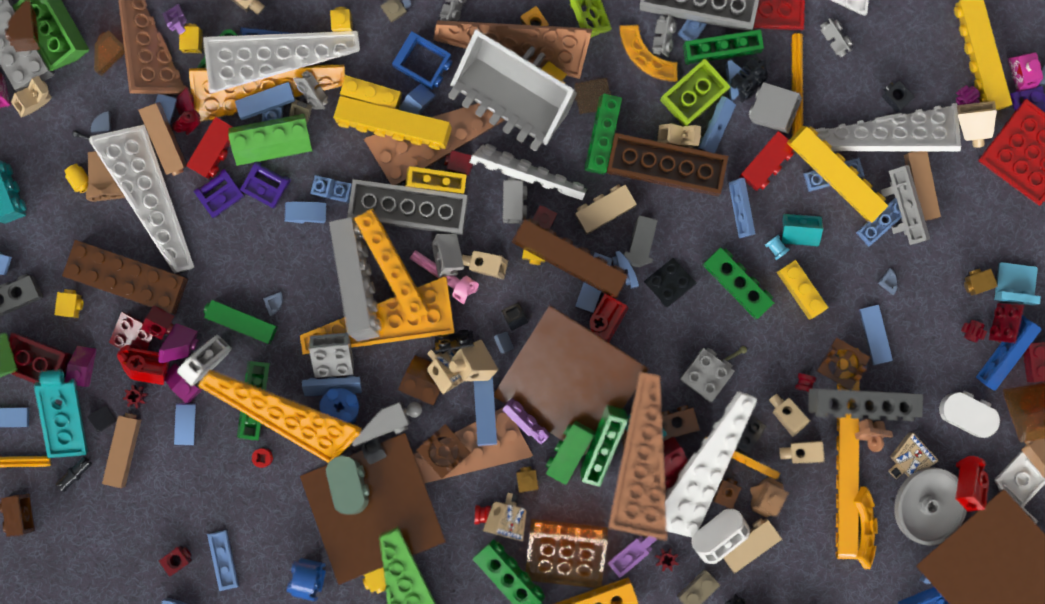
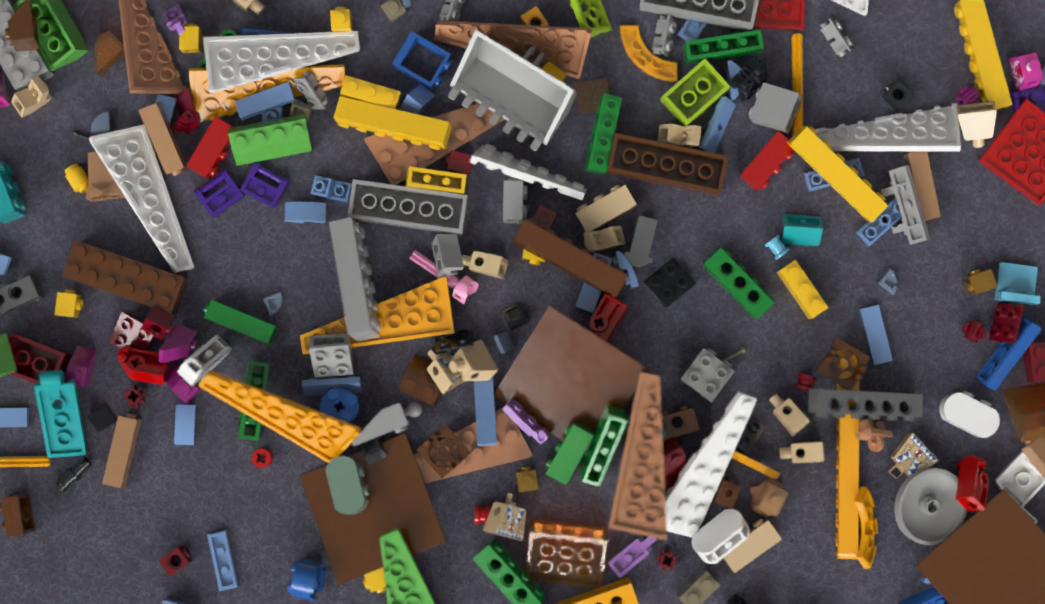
light orange brick [354,209,429,322] -> none
medium blue tile [728,178,755,238] -> none
none -> tan brick [583,226,626,253]

